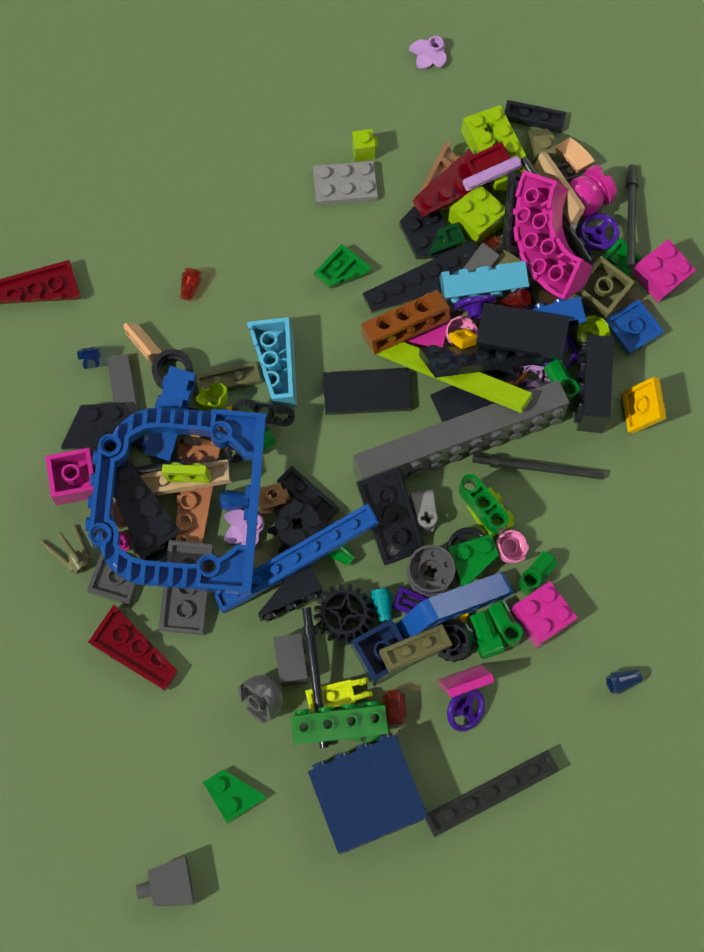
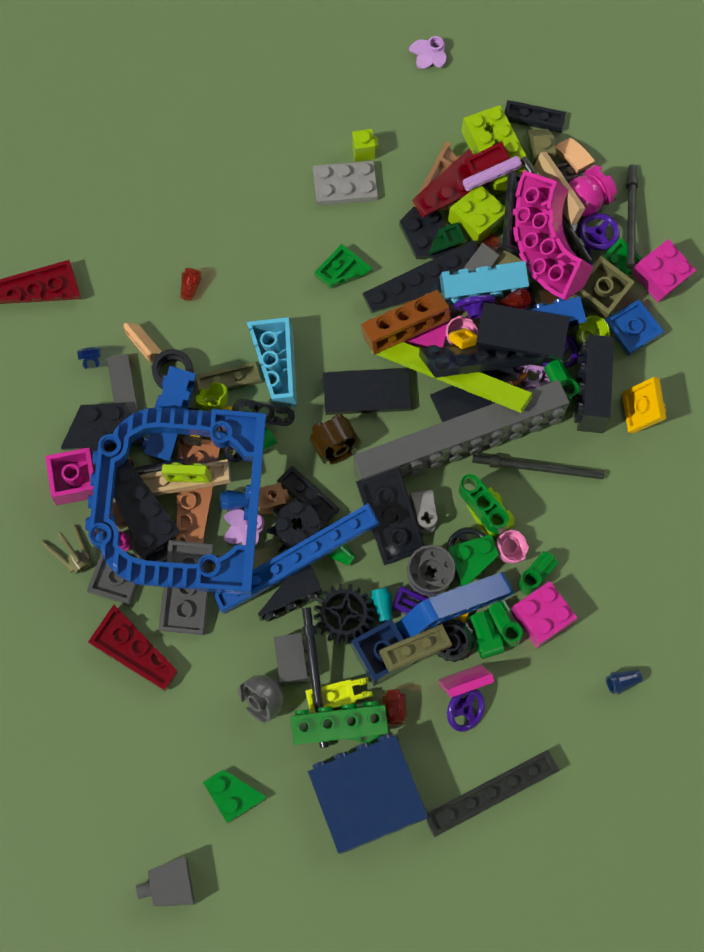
none -> dark brown brick [310,413,361,465]

